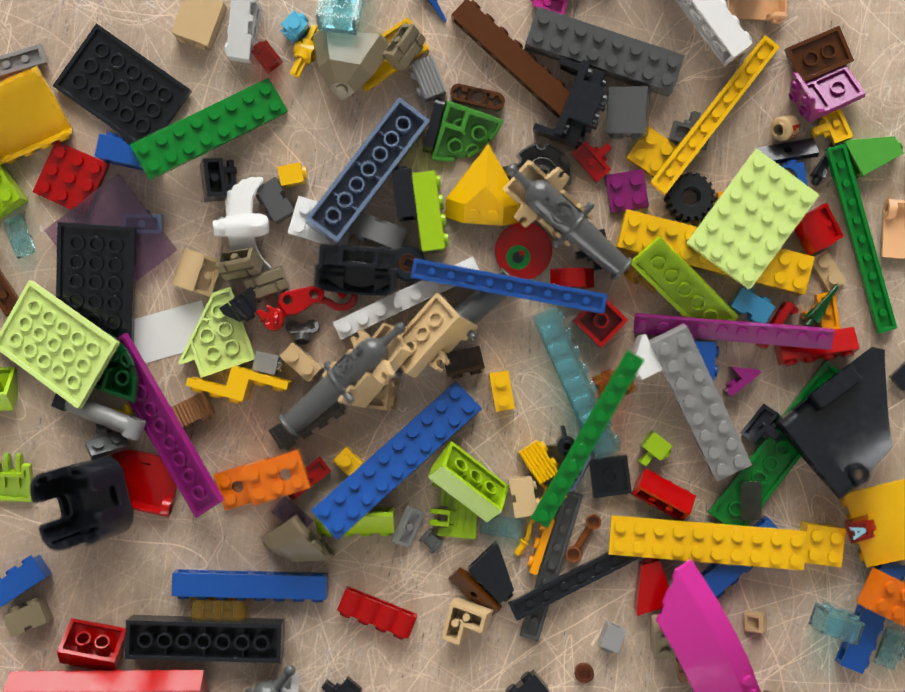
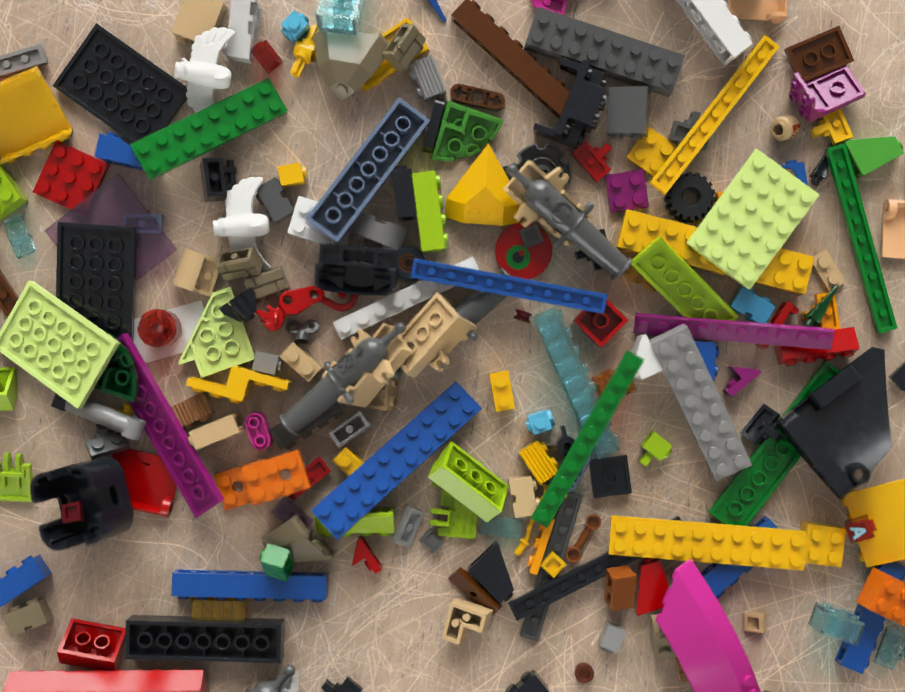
red brick [337,586,417,640] -> none
dark brown bracket [445,346,485,379] -> none
red brick [550,267,594,288] -> none
red brick [631,468,696,521] -> none
clear smoke plate [740,481,761,520] -> none
black tile [757,138,819,164] -> none
red brick [794,202,844,255] -> none
none -> dark red tile [61,501,84,525]
none -> clear red brick [137,309,182,348]
none -> white animal [174,27,236,113]
none -> tan brick [188,412,246,450]
none -> dark pink brick [245,411,274,451]
none -> green brick [260,544,294,582]
none -> light grey brick [329,410,372,448]
none -> red slope [352,535,383,574]
none -> dark red bush [513,309,532,323]
none -> dark grey tile [519,223,544,248]
none -> medium azure brick [525,409,555,435]
none -> yellow tile [540,550,567,578]
none -> dark orange brick [604,565,637,611]

